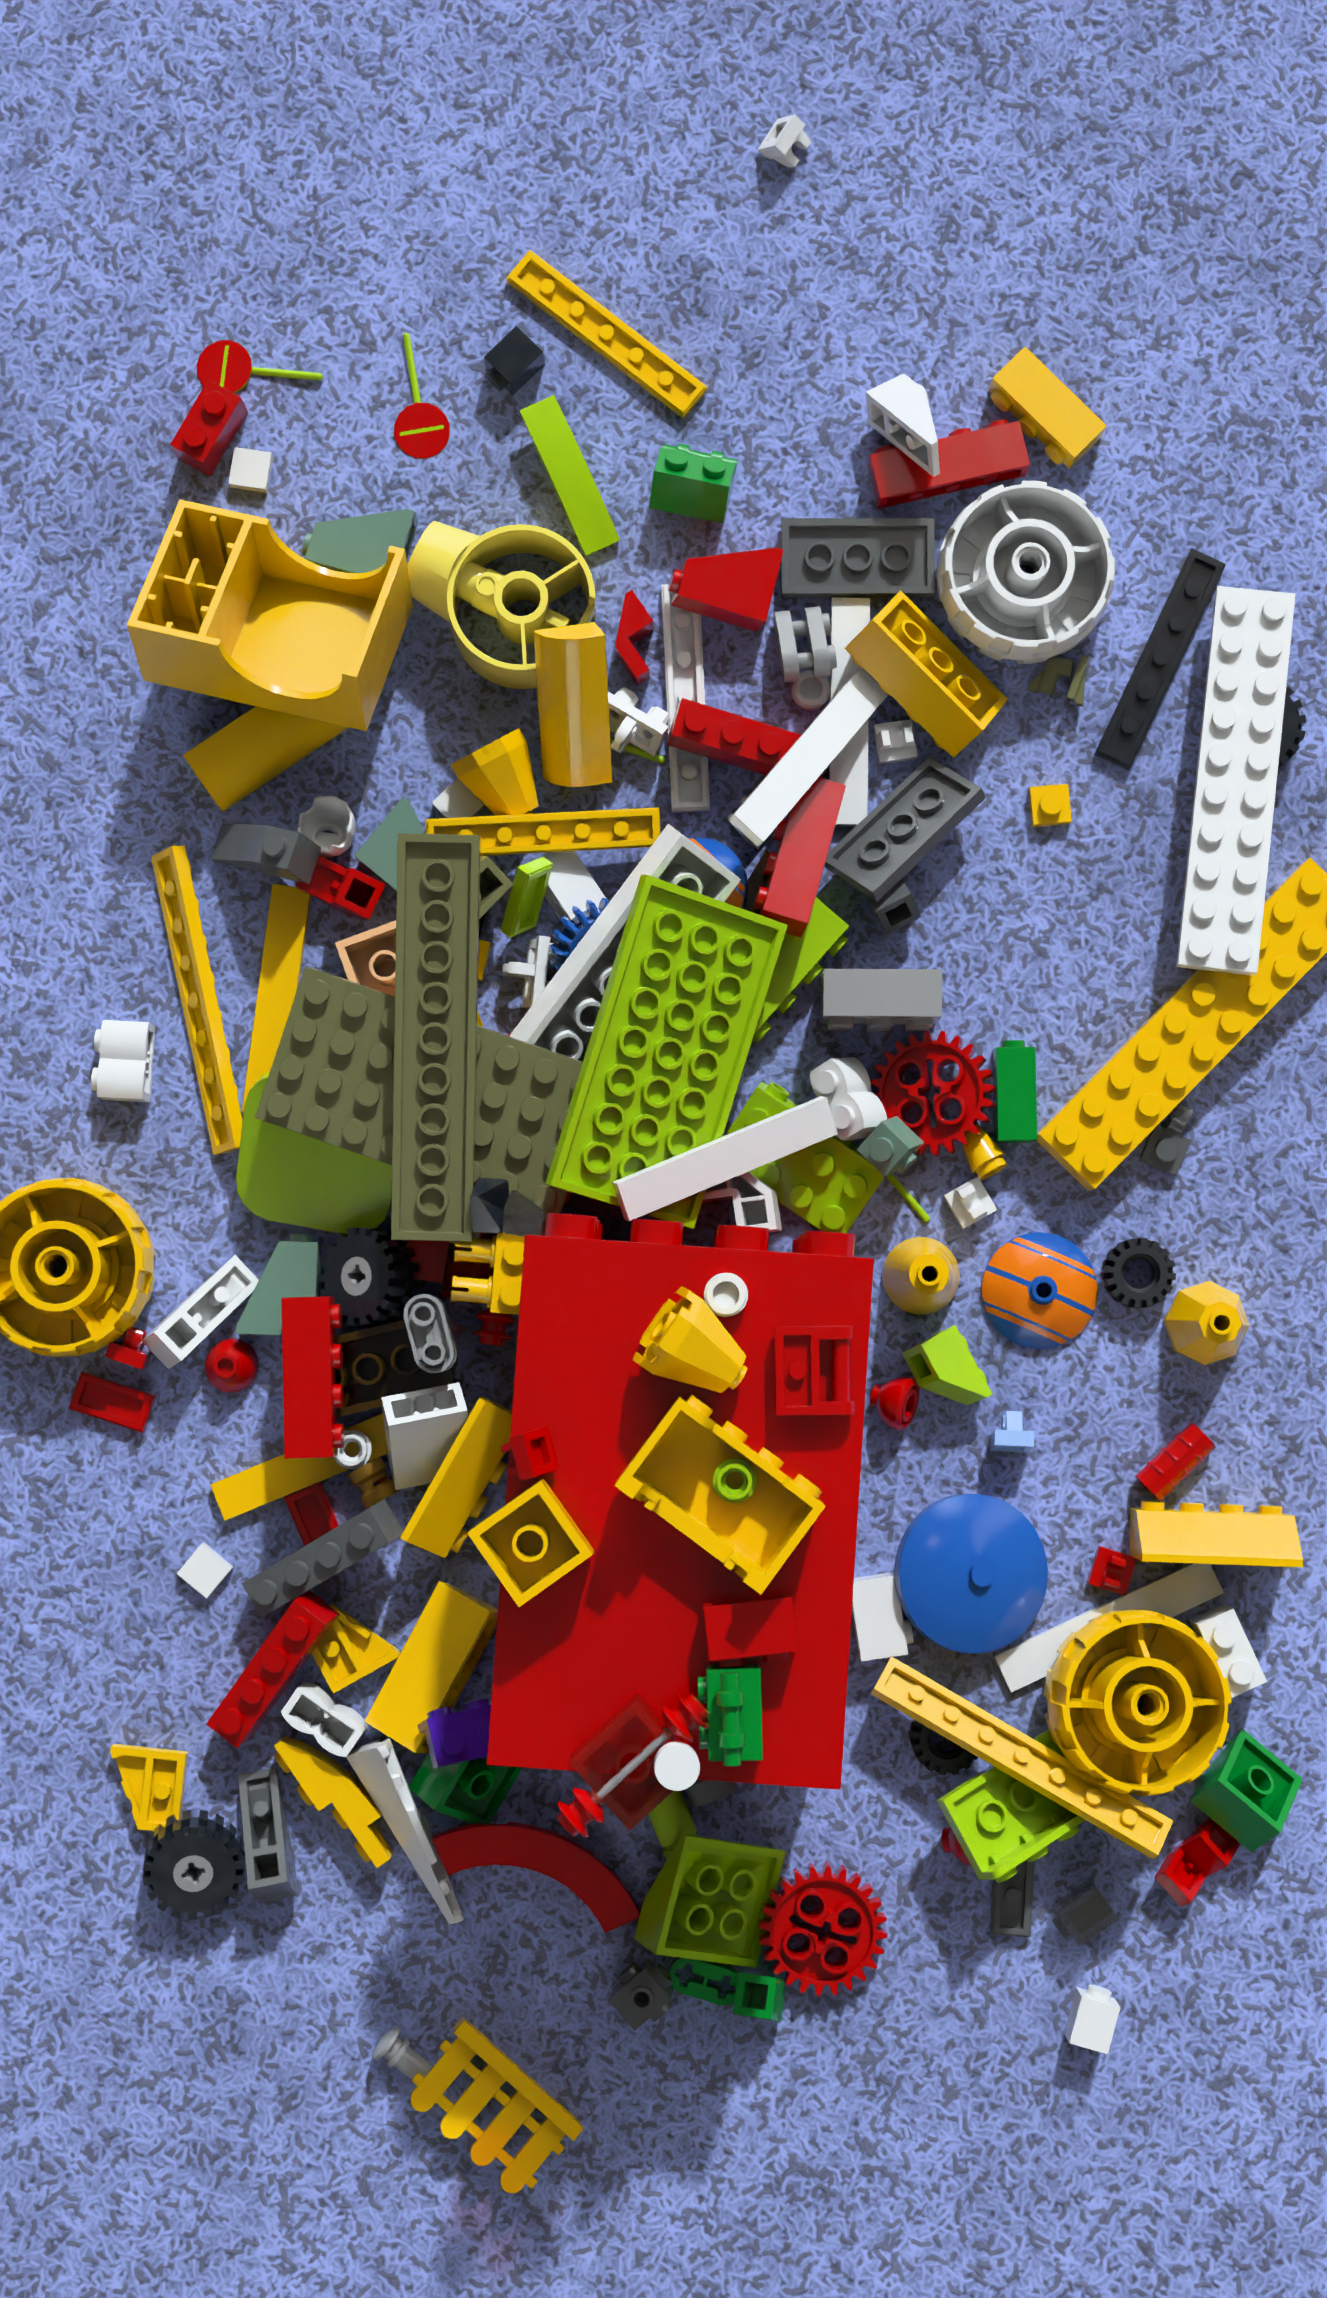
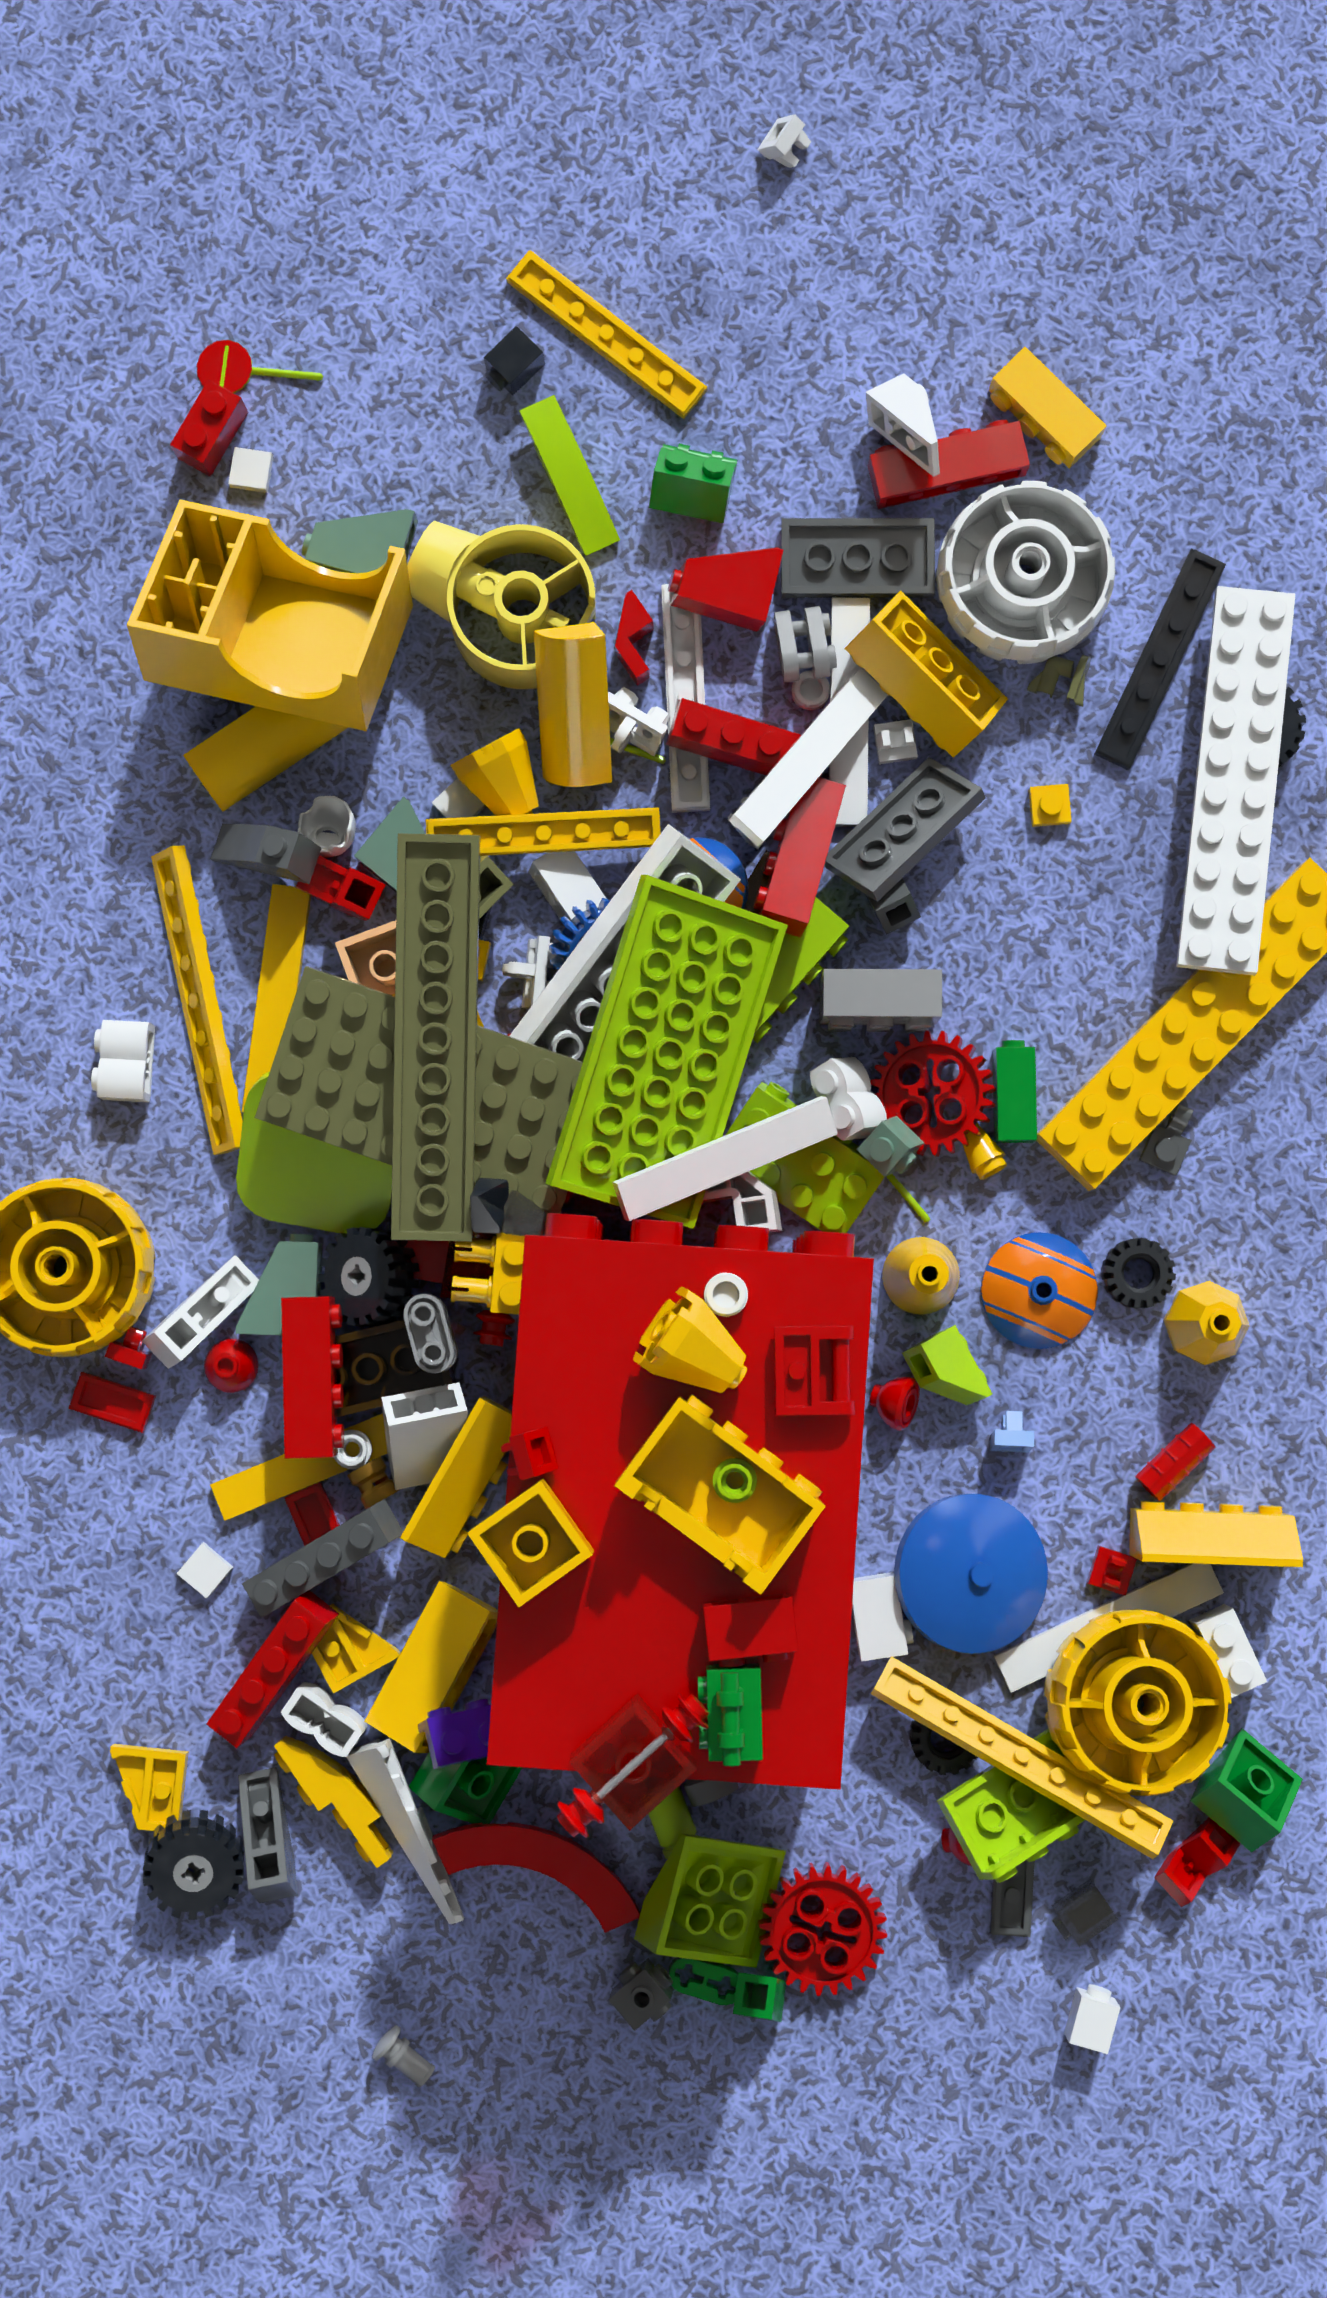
red piece [394,333,450,459] -> none
yellow fence [410,2016,584,2193] -> none
lime tile [500,857,553,937] -> none
white tile [654,1742,700,1791] -> none
white tile [943,1176,997,1229] -> none

